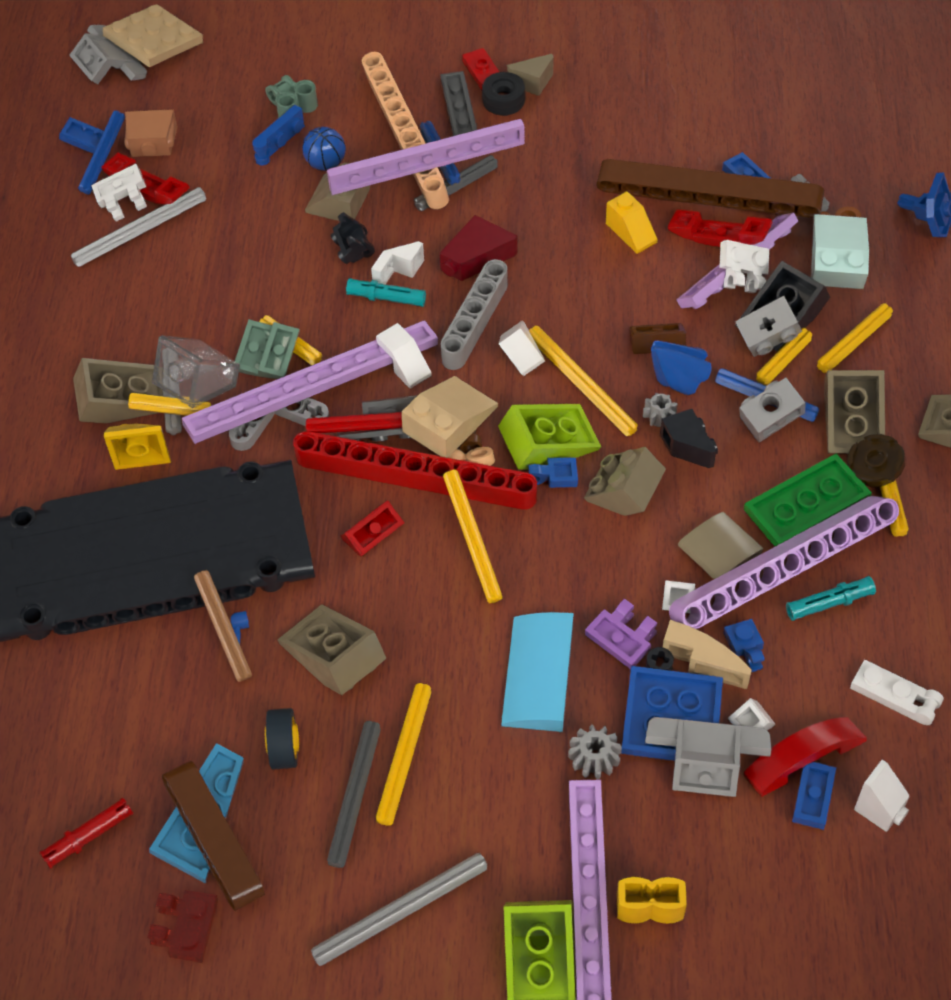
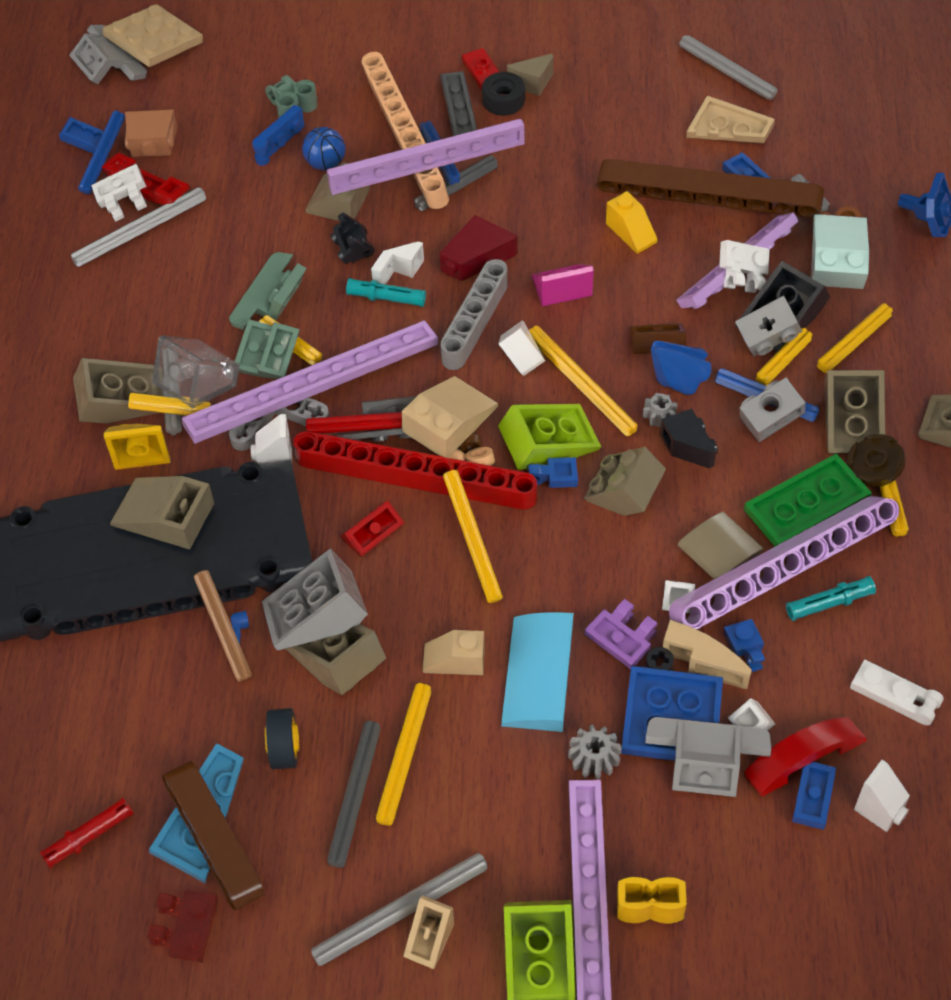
white slope [376,323,432,389] -> none
red slope [667,209,773,247] -> none
none -> dark tan slope [110,476,214,549]
none -> sand green plate [229,252,307,330]
none -> white slope [251,414,292,465]
none -> light grey slope [262,548,368,650]
none -> tan slope [403,895,454,969]
none -> tan slope [423,630,485,675]
none -> dark pink slope [531,264,594,306]
none -> light grey axle [680,35,778,100]
none -> tan wing [687,96,775,143]

